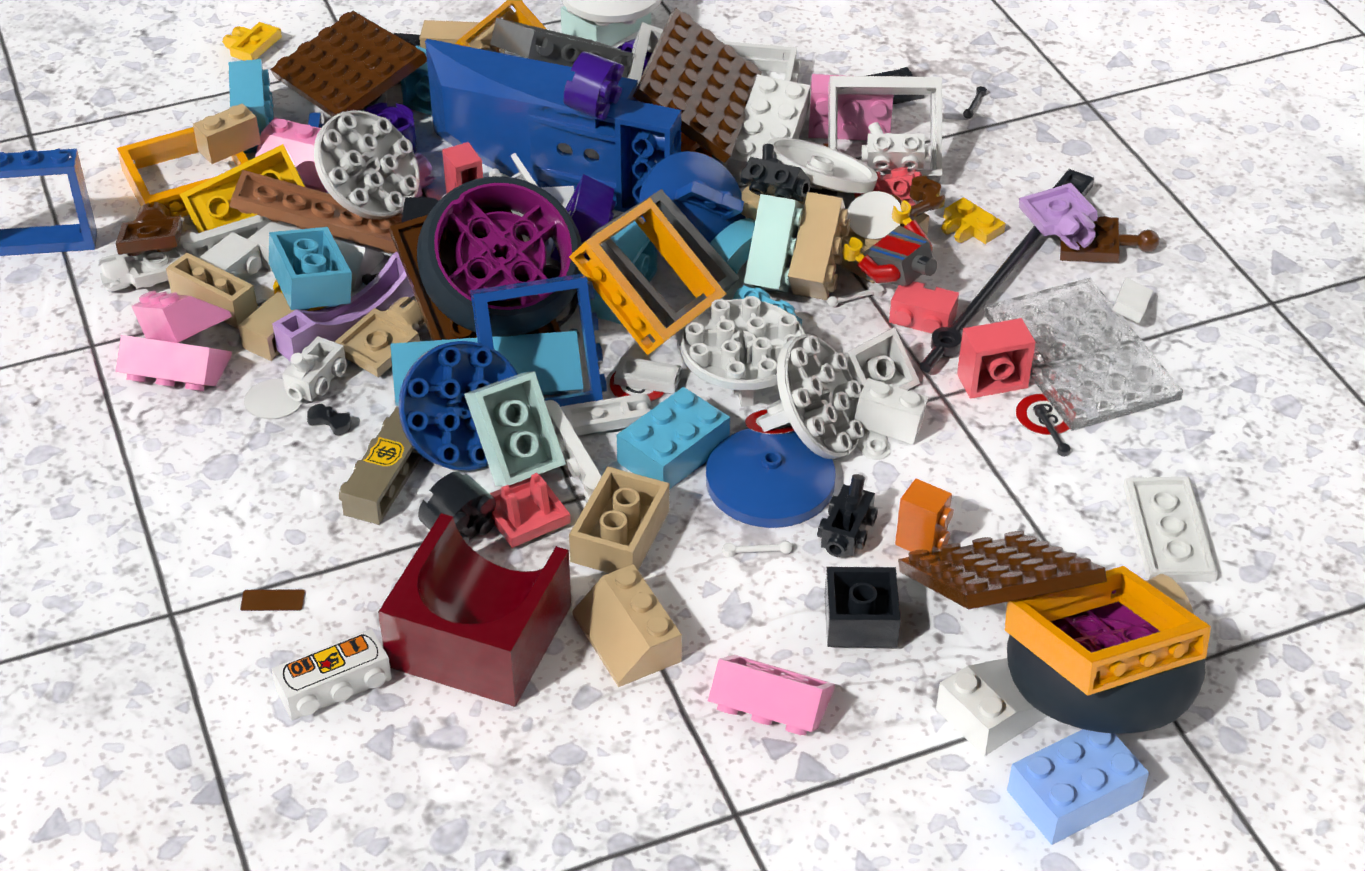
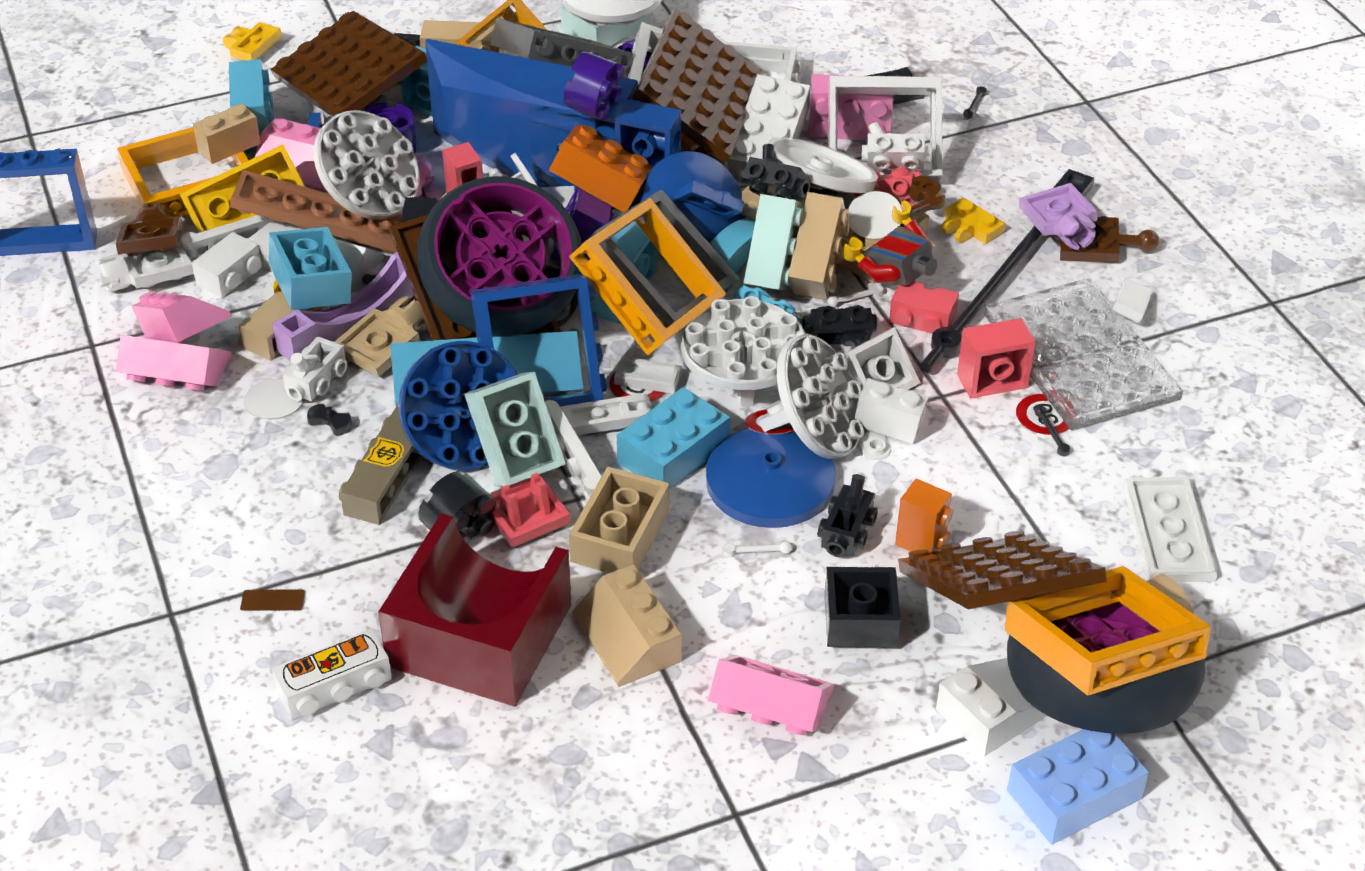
tan brick [166,253,258,329] -> none
none -> orange brick [549,123,653,213]
none -> black brick [802,305,877,347]

